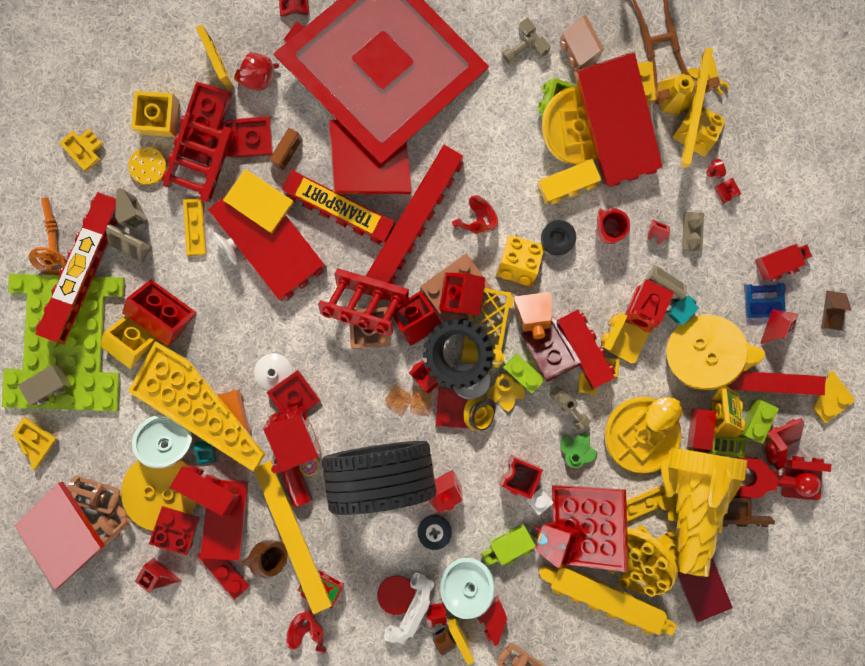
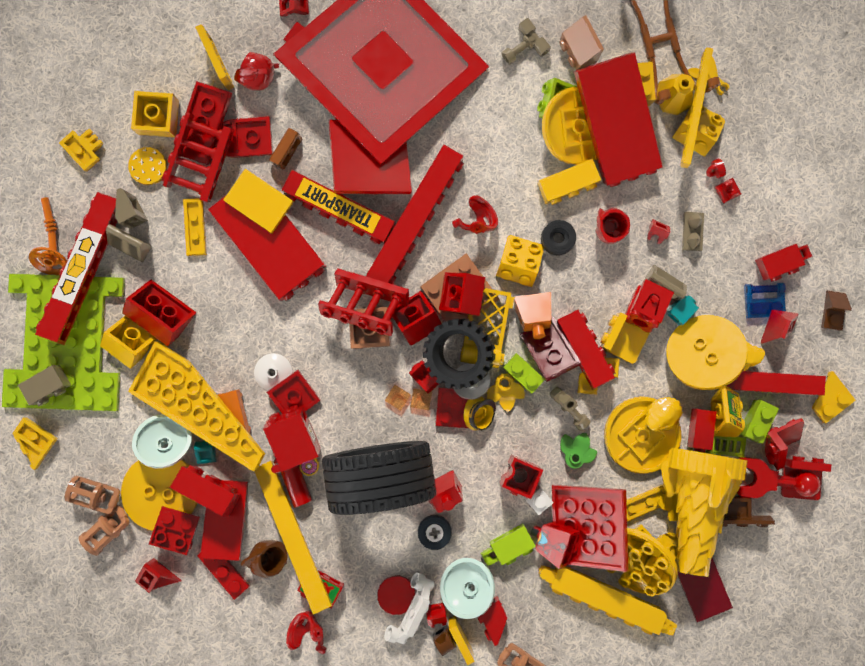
tile [14,481,105,590] -> none
white dish [212,232,238,265] -> none

